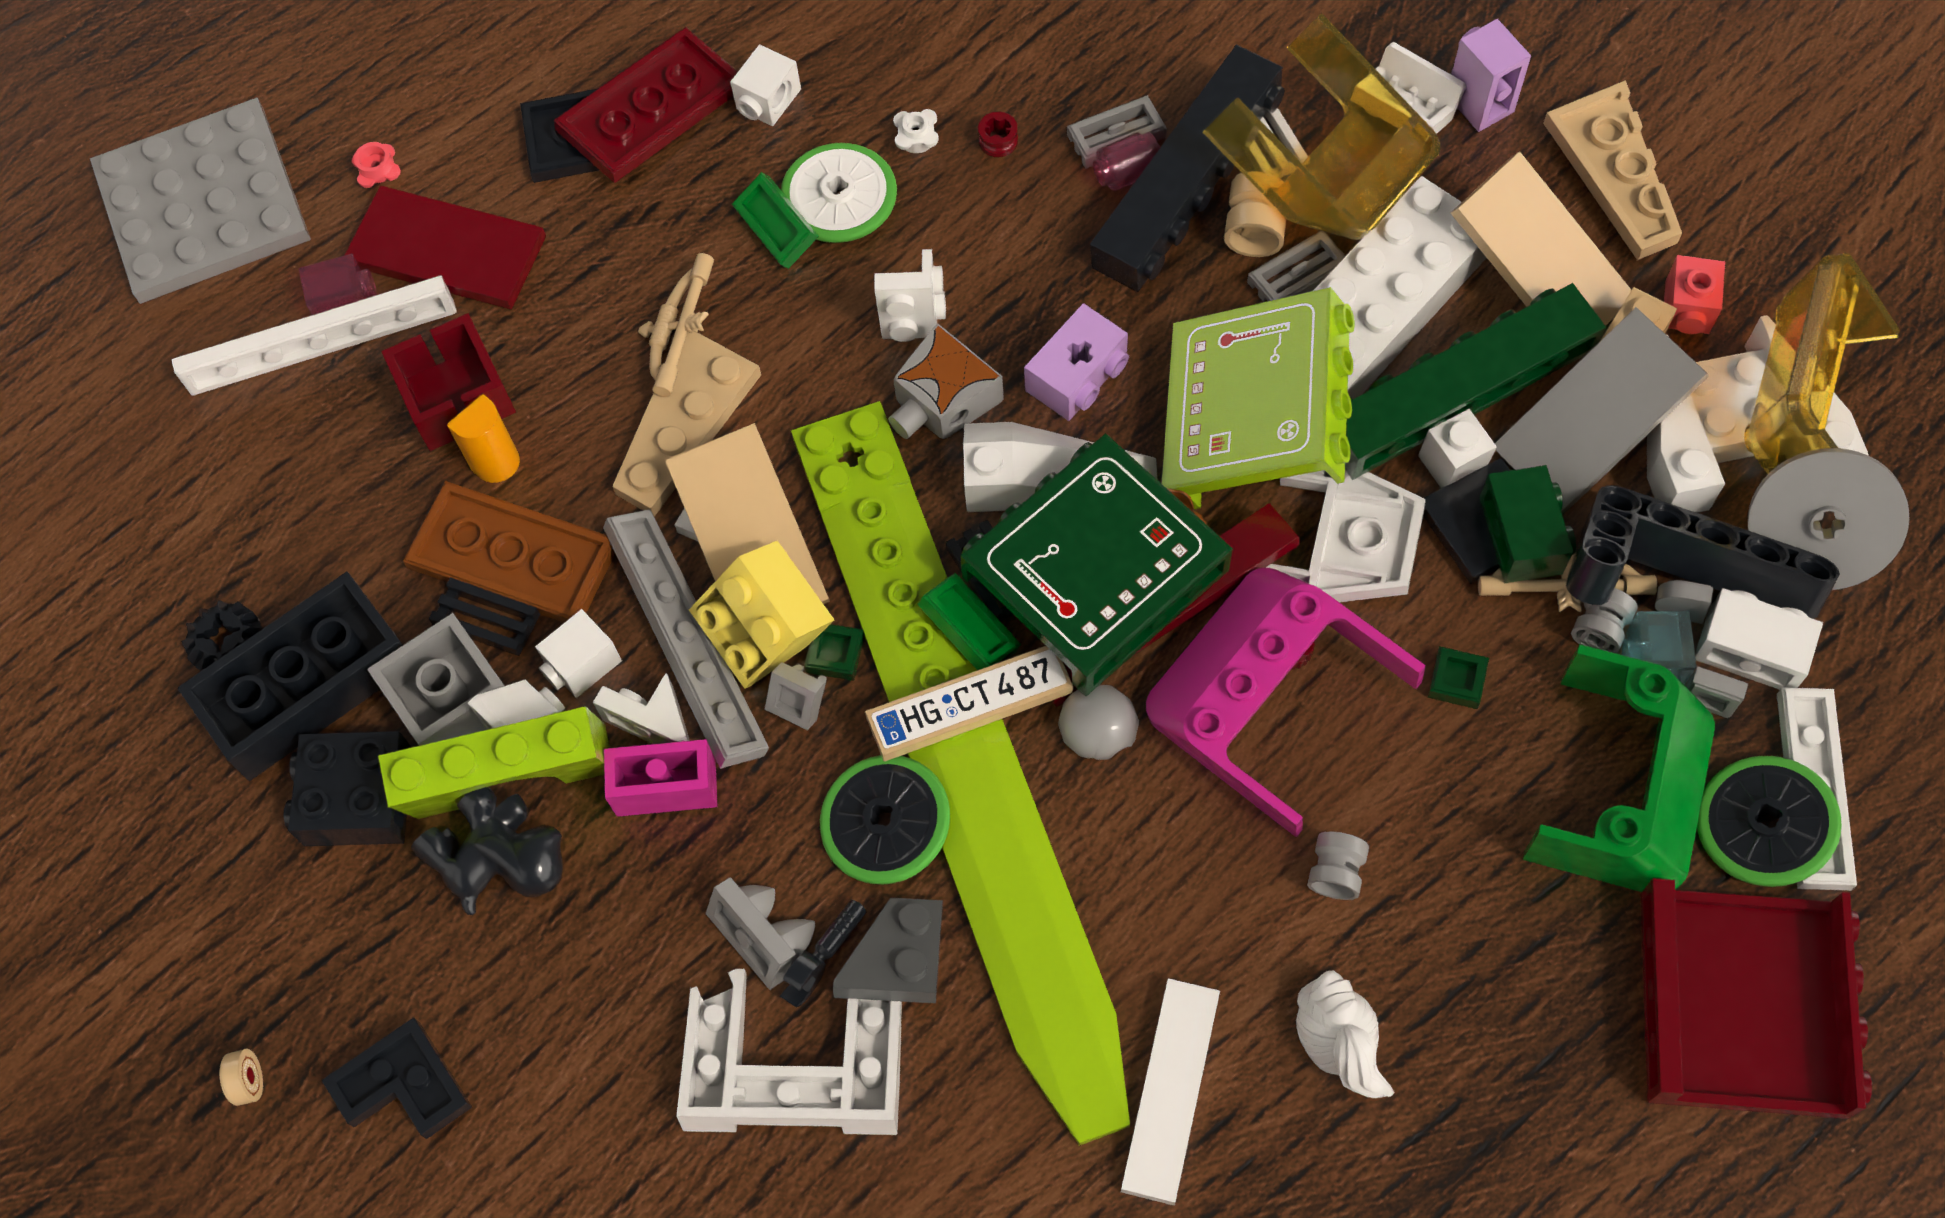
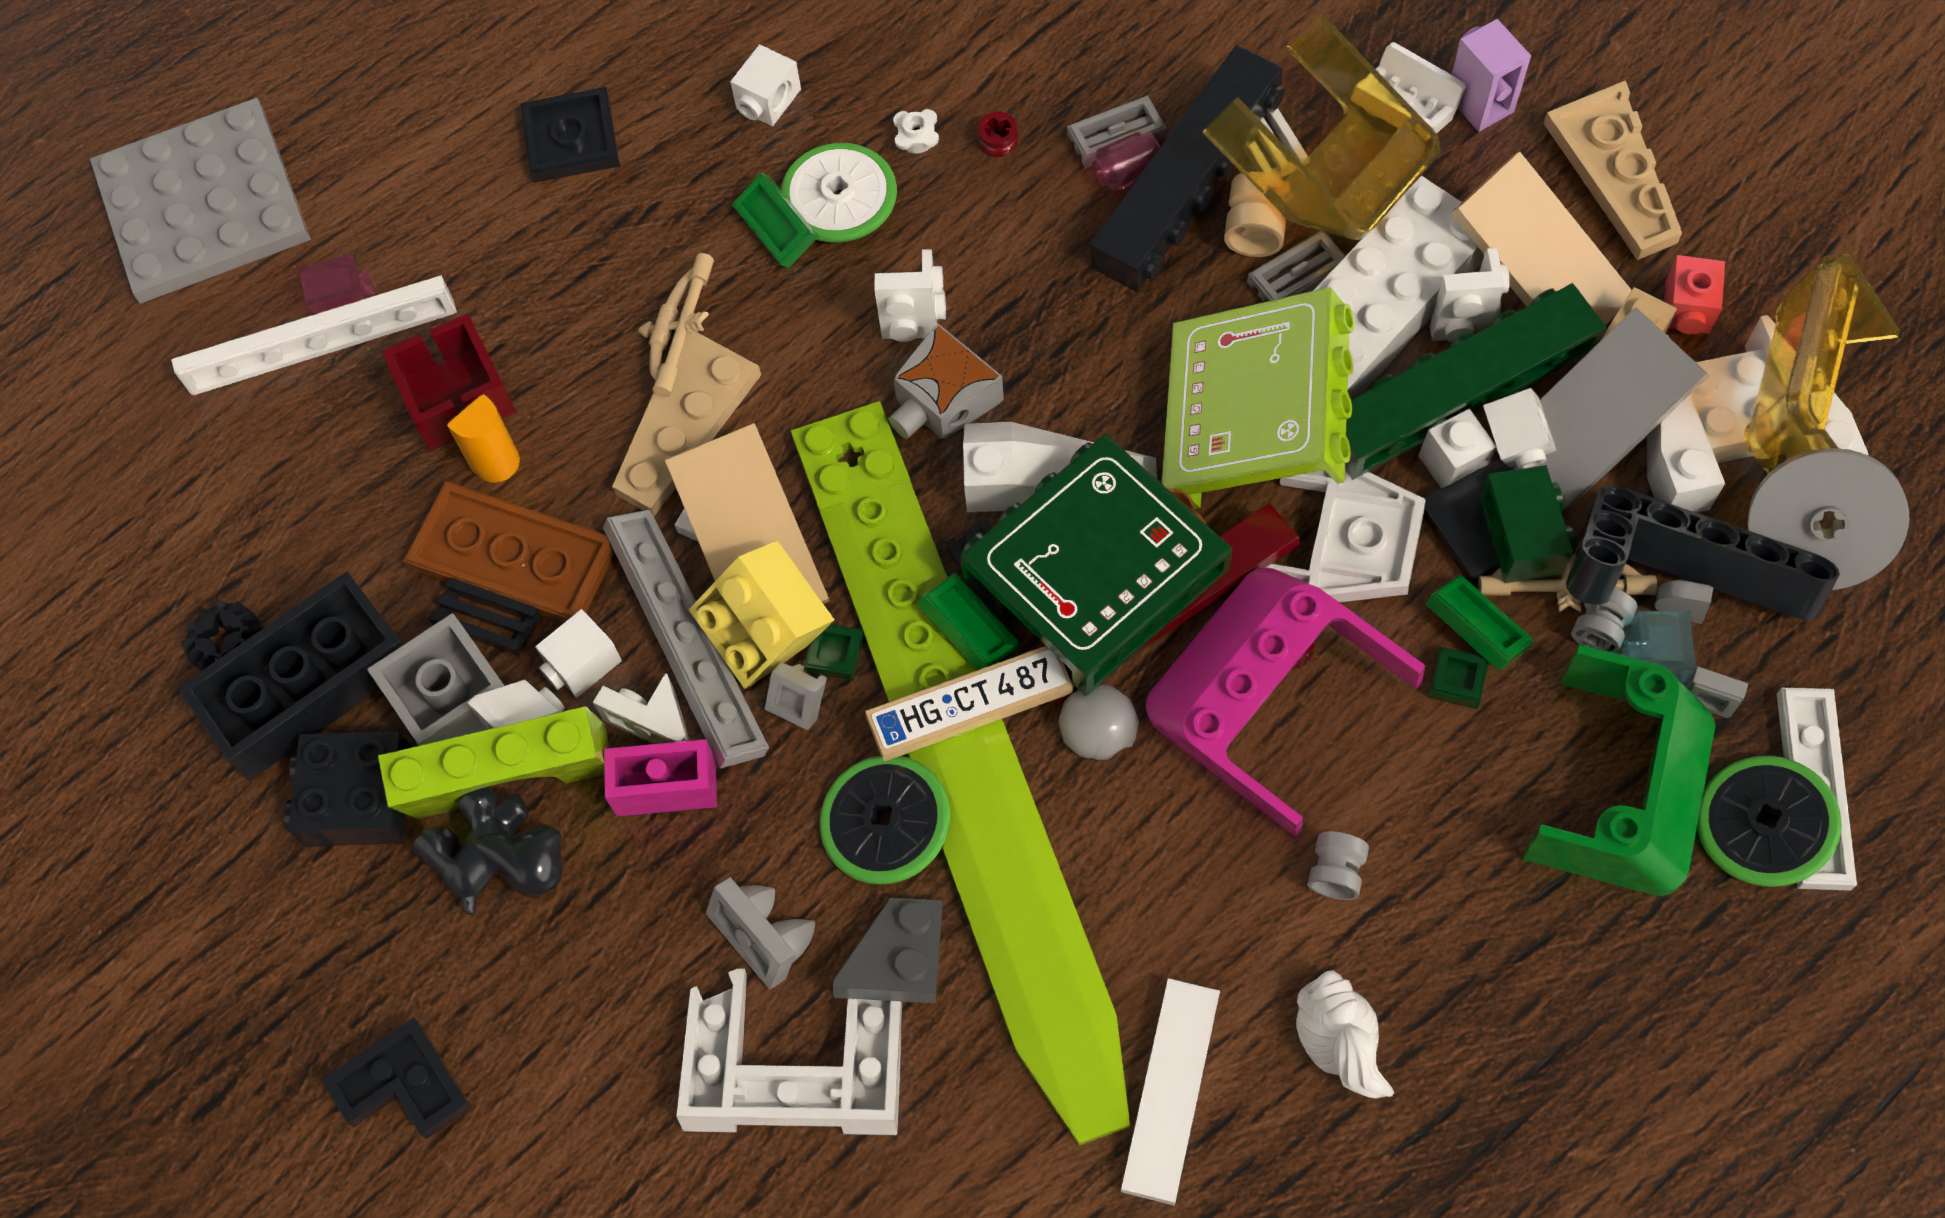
tan tile [219,1049,263,1106] -> none
dark red tile [343,185,546,310] -> none
coral plate [352,142,401,188] -> none
dark red tile [554,27,737,183] -> none
black piece [780,900,867,1008] -> none
lavender brick [1024,303,1129,421] -> none
dark red panel [1640,878,1872,1119] -> none
white brick [1693,588,1823,690] -> none
none -> green tile [1425,575,1534,672]
none -> white bracket [1429,248,1509,343]
none -> white brick [1483,388,1557,469]

